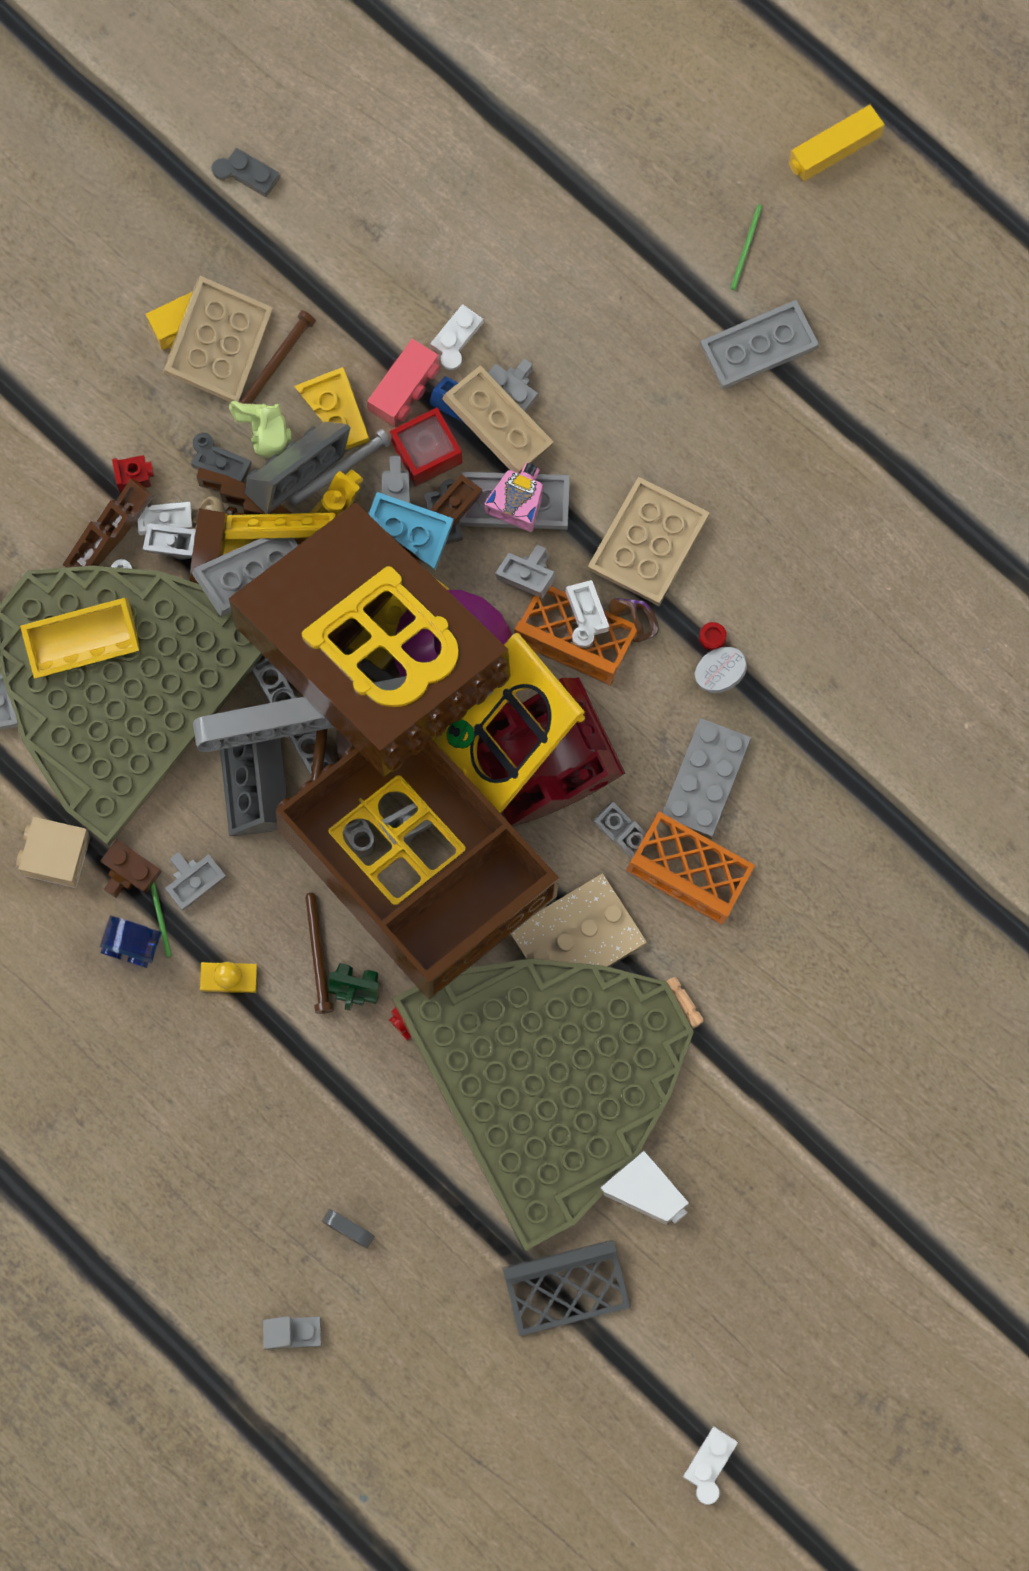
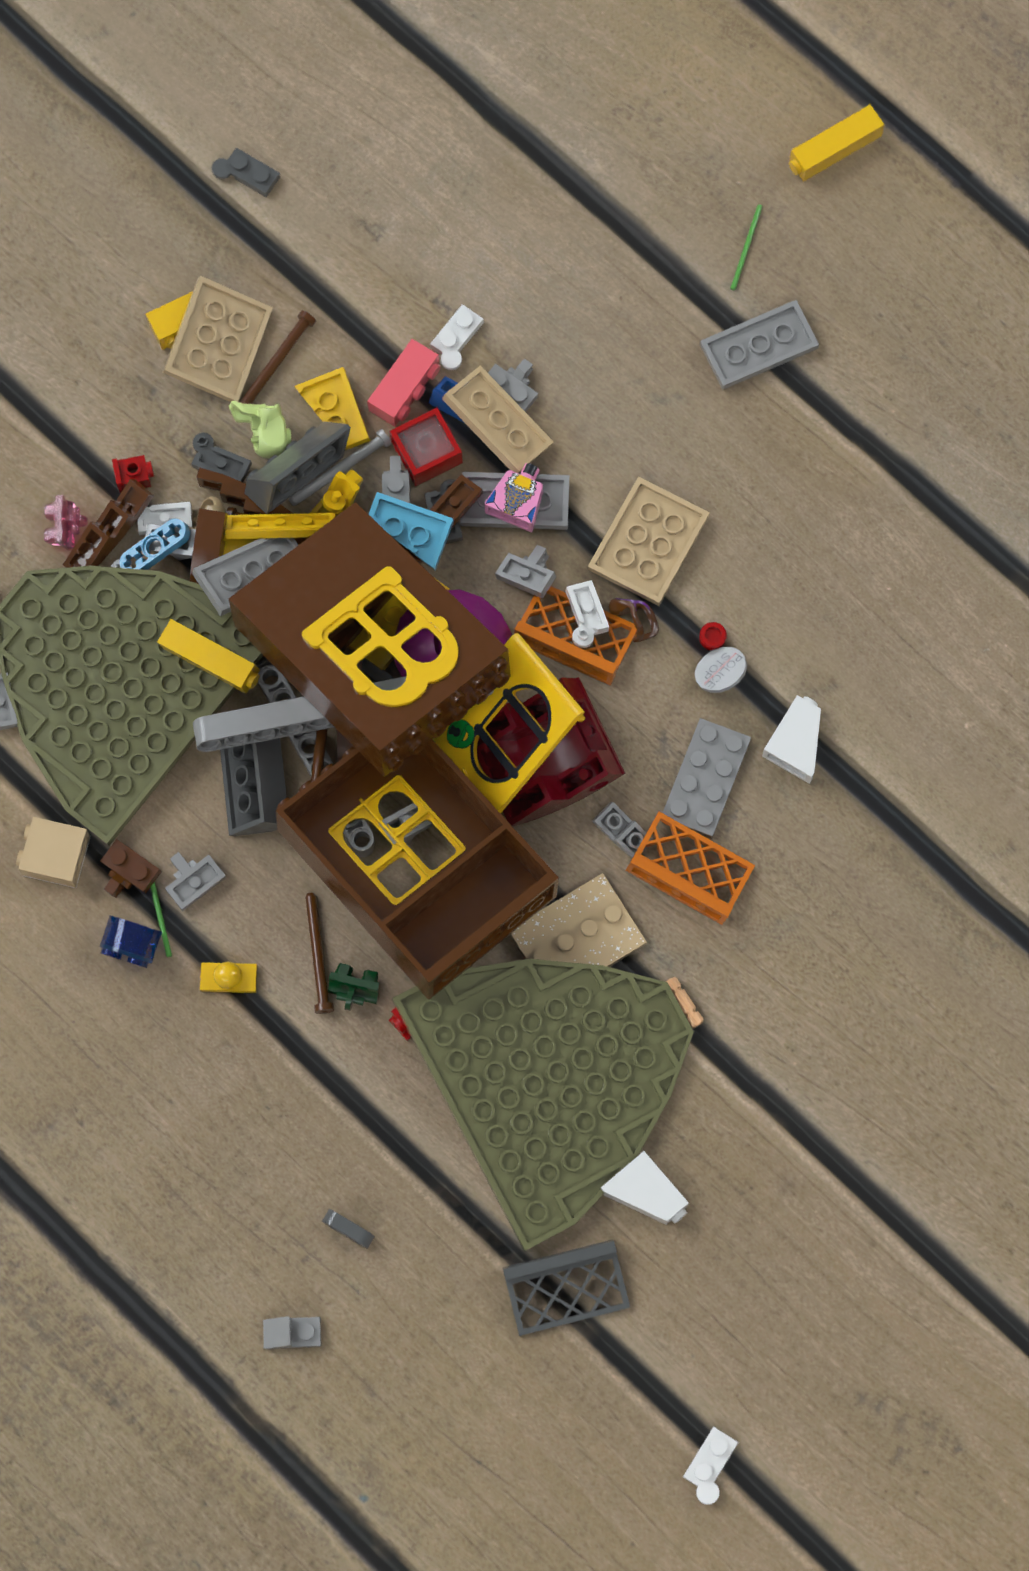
yellow slope [20,598,140,679] -> none
none -> clear pink hips [44,495,88,550]
none -> dark azure beam [120,519,191,570]
none -> yellow brick [157,619,260,694]
none -> white slope [762,695,821,784]

